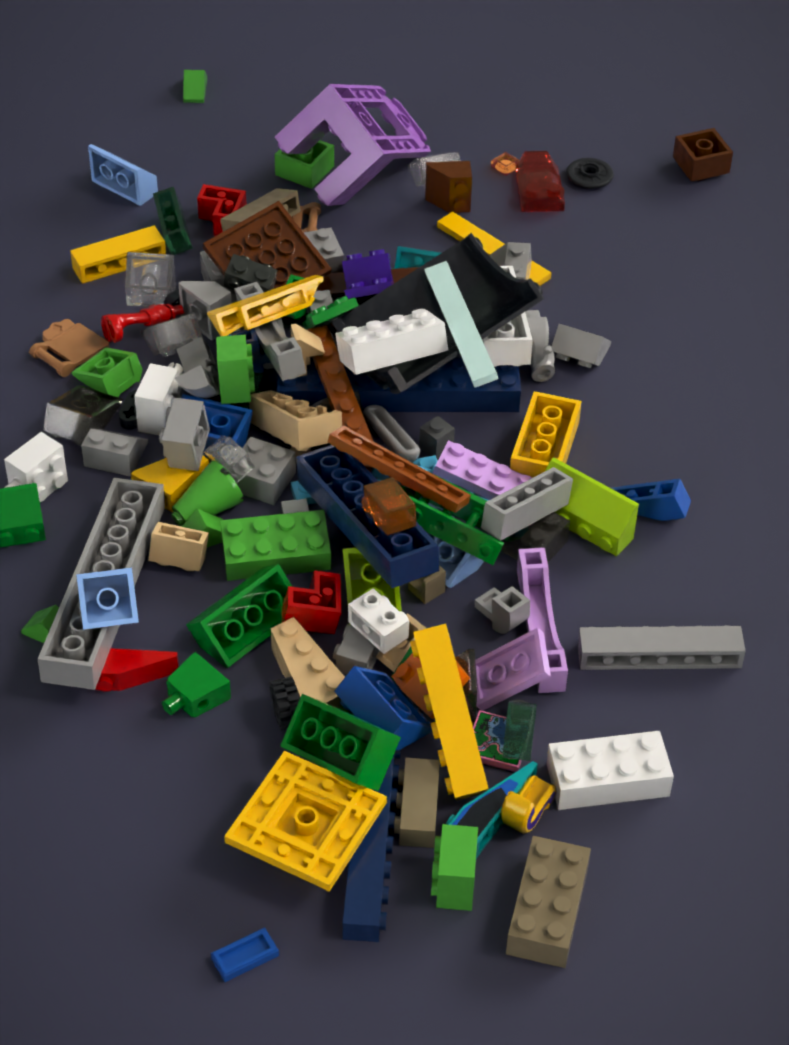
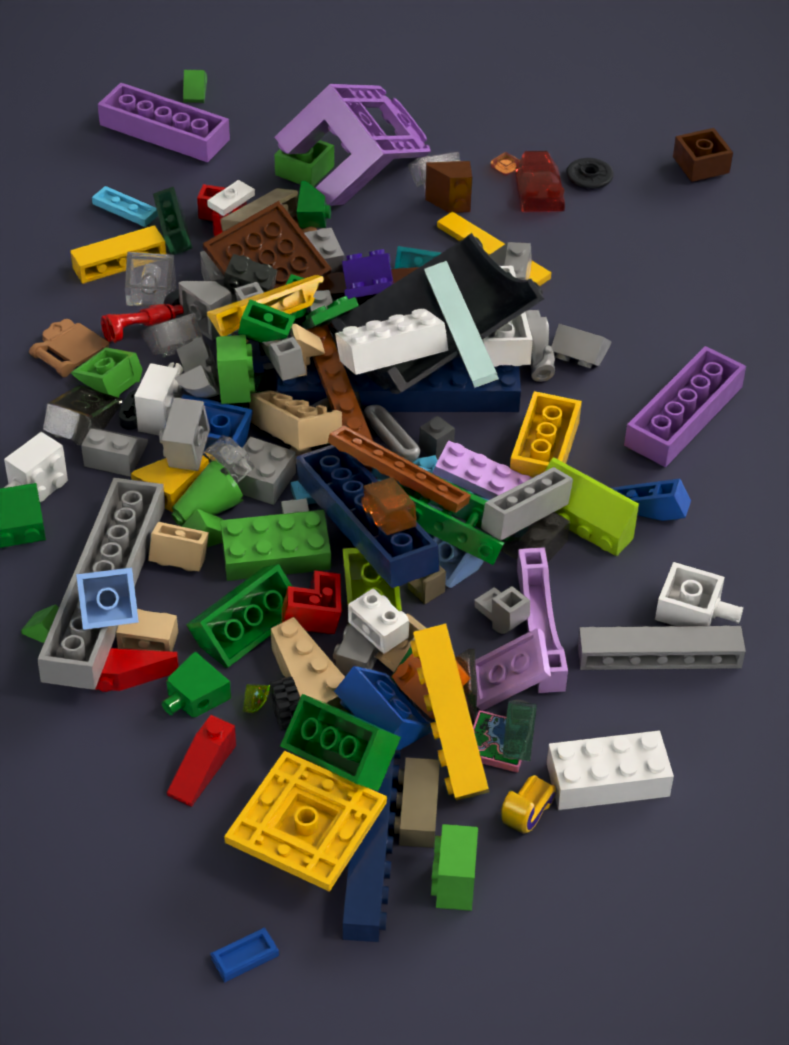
light blue slope [88,144,158,206] -> none
slope [446,761,538,859] -> none
dark tan brick [506,836,591,968] -> none
none -> medium azure plate [92,186,159,227]
none -> medium lavender brick [98,83,230,162]
none -> tan brick [116,609,178,652]
none -> red slope [167,715,236,807]
none -> white plate [207,180,255,216]
none -> green slope [238,299,296,343]
none -> clear neon green tile [243,684,270,713]
none -> green slope [297,181,331,228]
none -> medium lavender brick [624,346,746,467]
none -> white brick [655,562,744,627]

